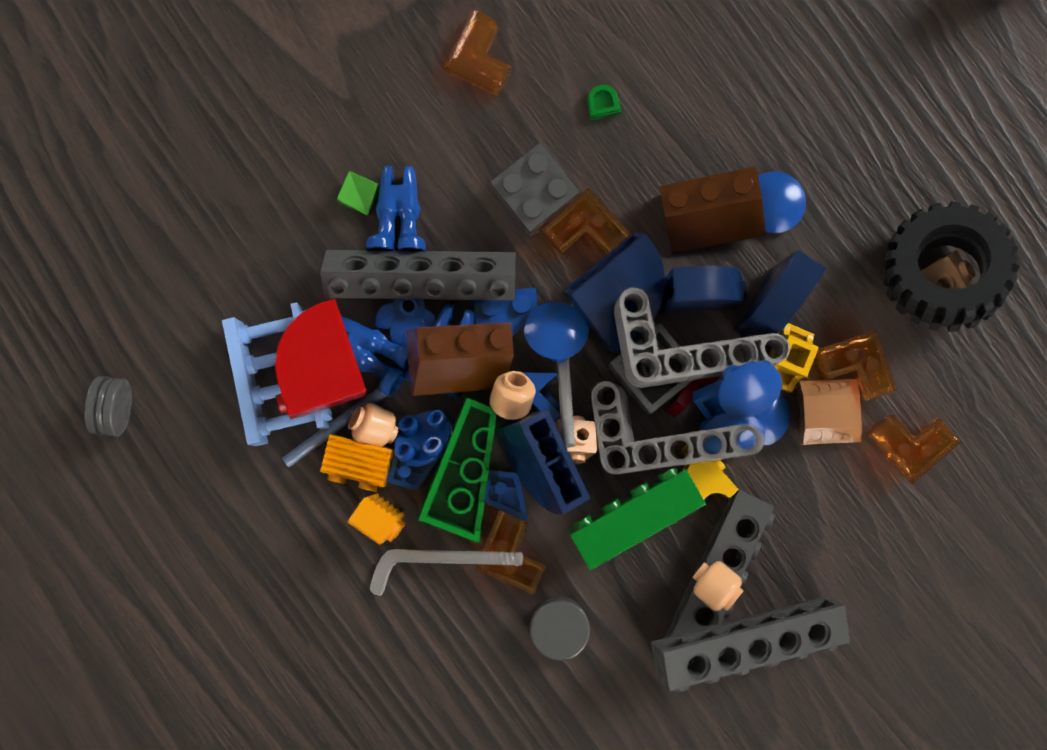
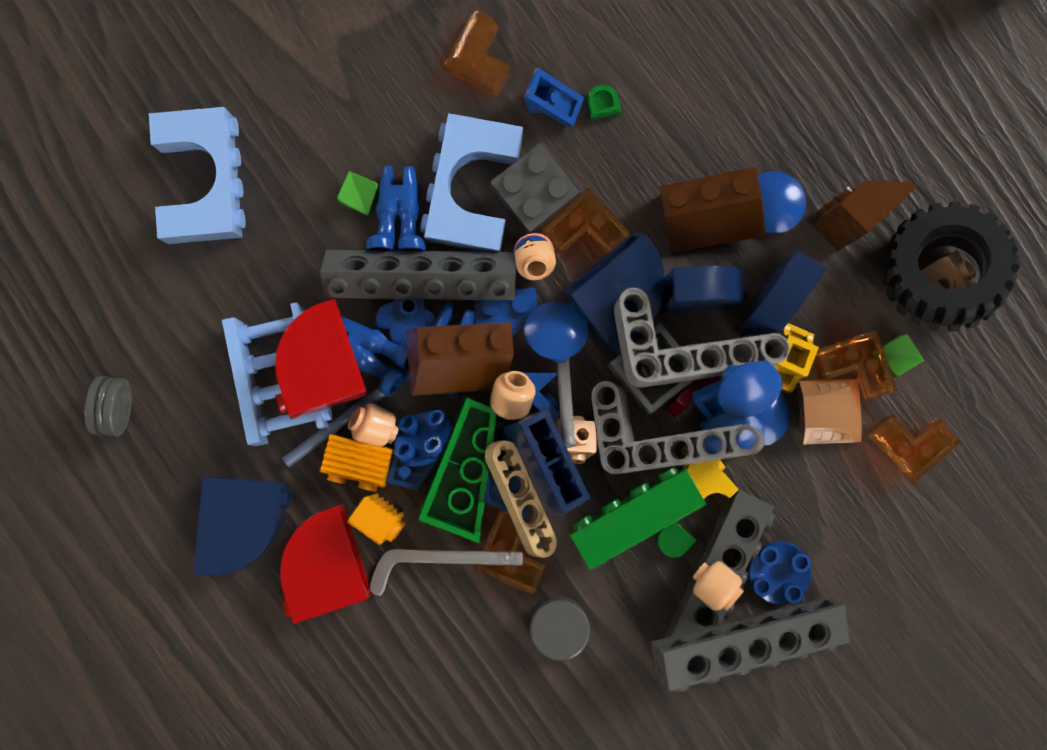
none -> light blue arch [149,107,246,244]
none -> dark blue brick [193,476,291,576]
none -> red brick [280,504,372,624]
none -> light blue arch [421,113,523,252]
none -> tan beam [485,441,557,558]
none -> light nougat head [514,233,556,281]
none -> blue slope [523,68,584,127]
none -> green tile [657,522,696,558]
none -> blue dish [748,541,812,605]
none -> reddish brown slope [812,181,917,251]
none -> bright green slope [873,334,924,378]

